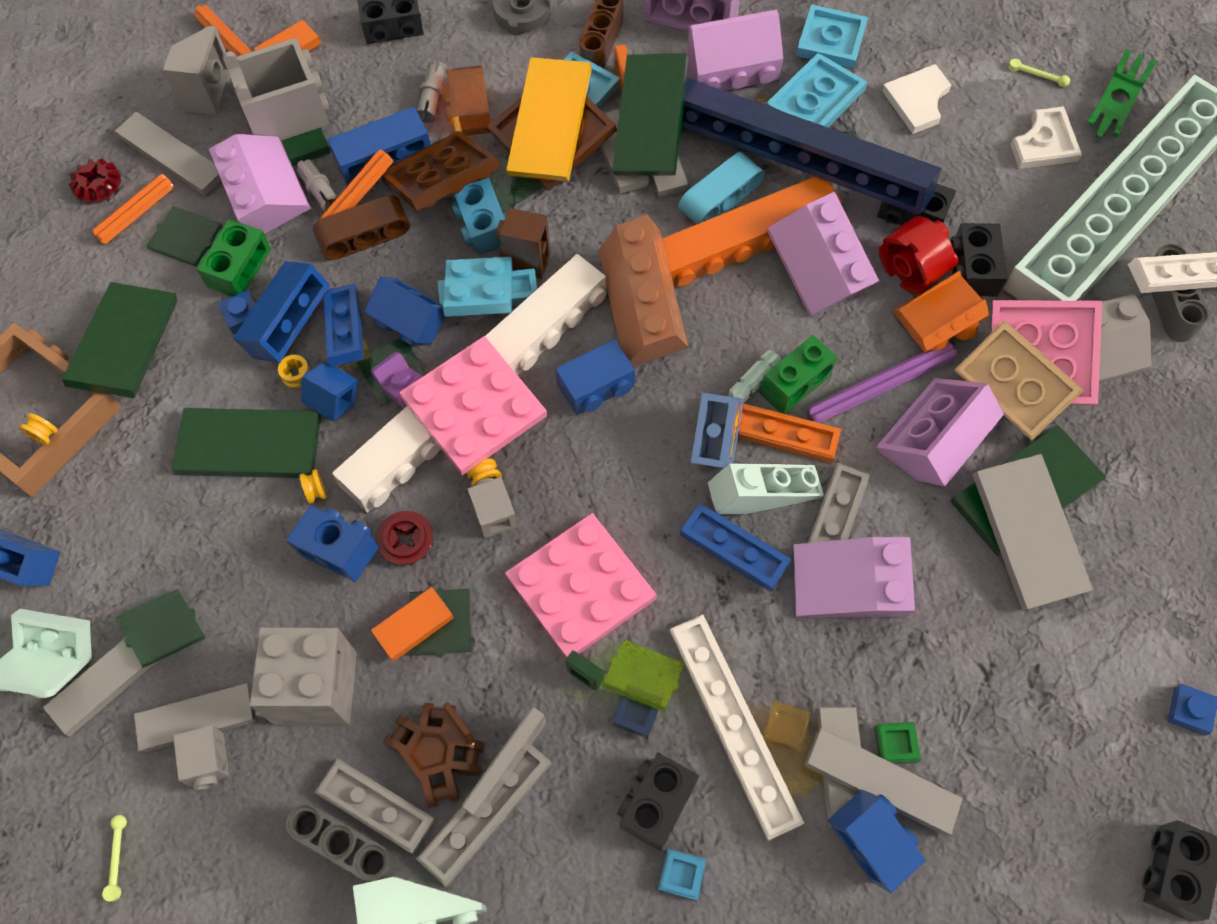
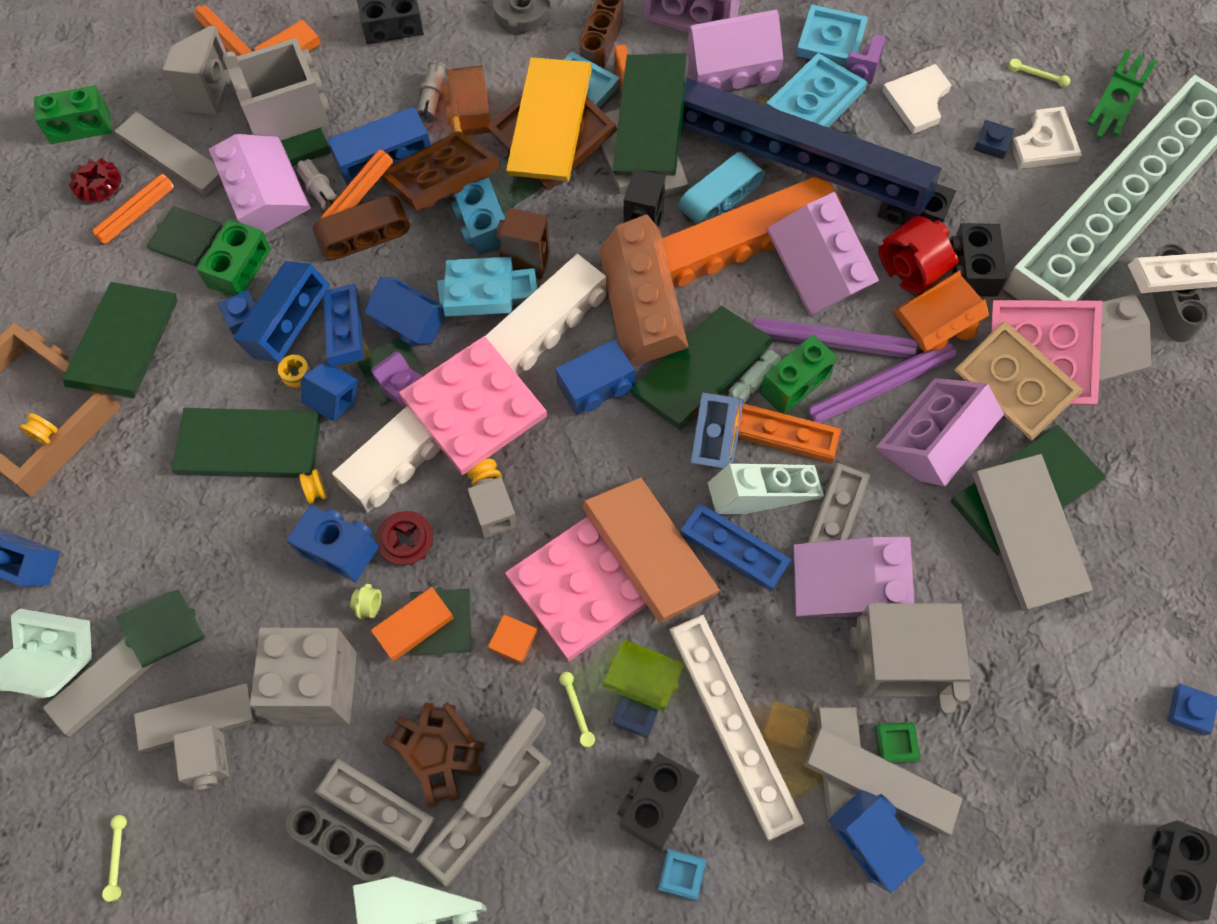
dark green tile [565,650,604,690] -> none
none -> green brick [34,85,112,144]
none -> yellowish green plate [350,584,382,620]
none -> orange tile [488,615,538,665]
none -> yellowish green hinge [559,672,595,748]
none -> nougat tile [582,478,720,624]
none -> black brick [623,168,666,228]
none -> dark green tile [630,306,772,431]
none -> medium lavender axle [753,317,917,359]
none -> medium lavender bracket [845,34,886,84]
none -> light grey container [850,603,971,715]
none -> dark blue plate [974,120,1015,159]

